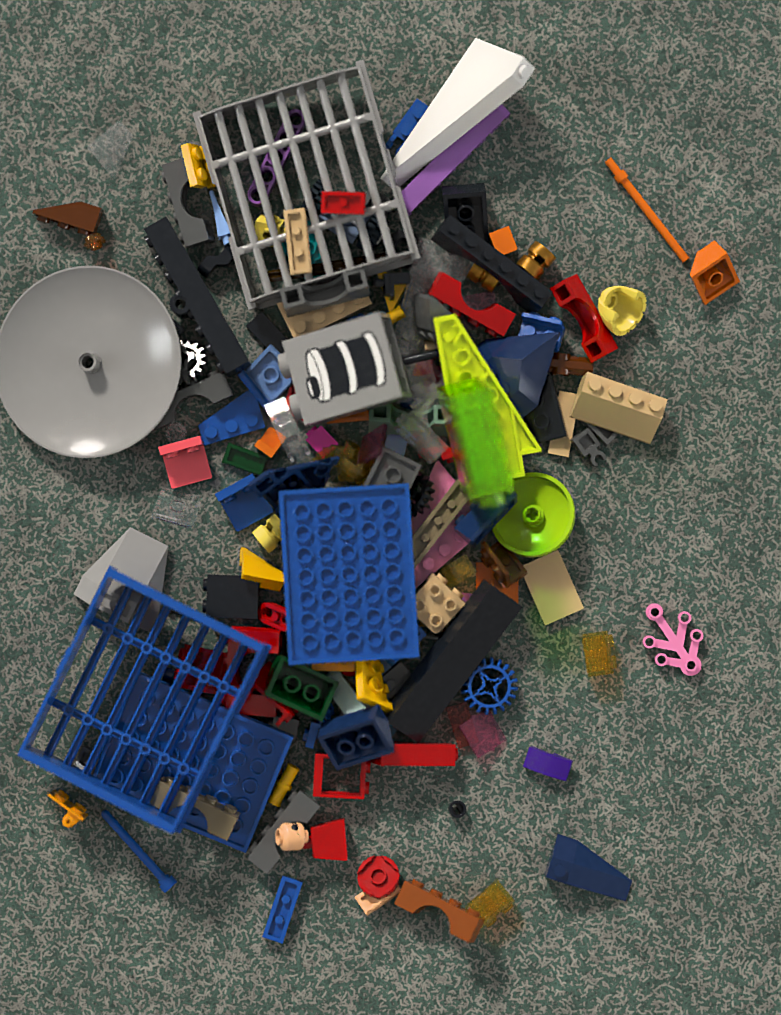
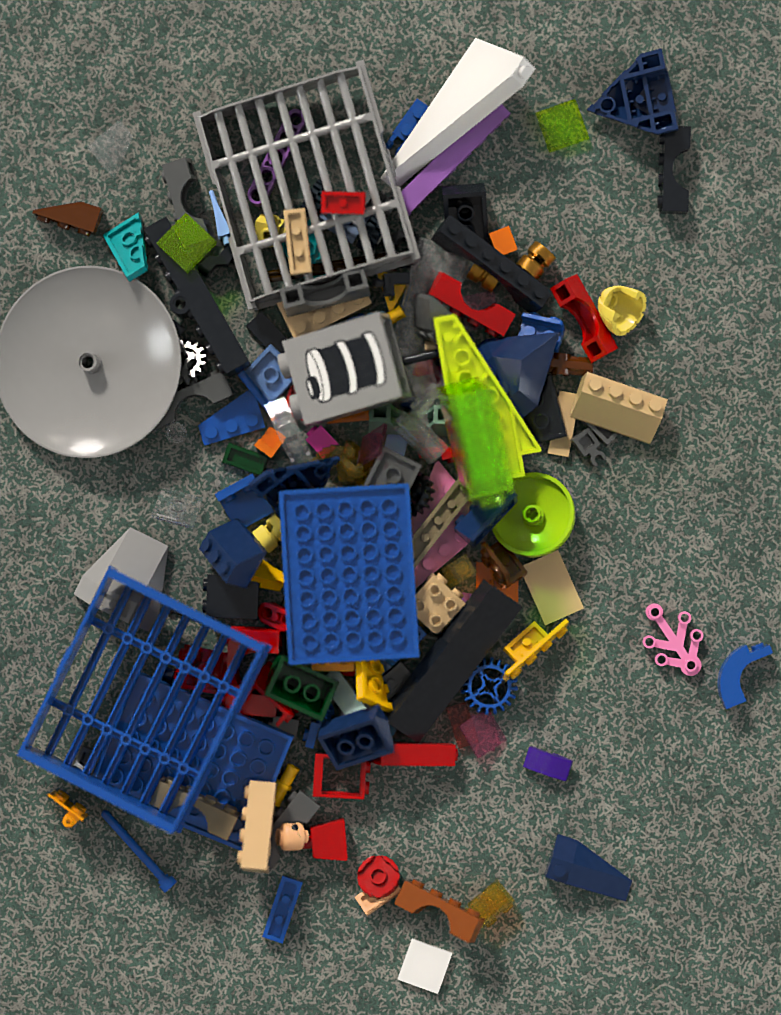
clear orange plate [84,233,106,251] -> none
coral bracket [158,436,212,489] -> none
yellow plate [181,143,216,189] -> none
black hinge [448,801,466,818] -> none
clear yellow brick [581,630,617,677] -> none
orange bar [604,158,689,263] -> none
orange slope [690,240,740,305] -> none
none -> teal wing [103,212,148,282]
none -> clear neon green tile [156,213,217,274]
none -> dark blue slope [199,519,267,588]
none -> tan wedge [237,780,277,874]
none -> white tile [398,938,452,994]
none -> yellow bracket [503,619,569,681]
none -> clear neon green plate [535,99,590,154]
none -> dark blue wedge [587,48,679,135]
none -> black arch [657,126,691,214]
none -> blue arch [717,642,773,709]

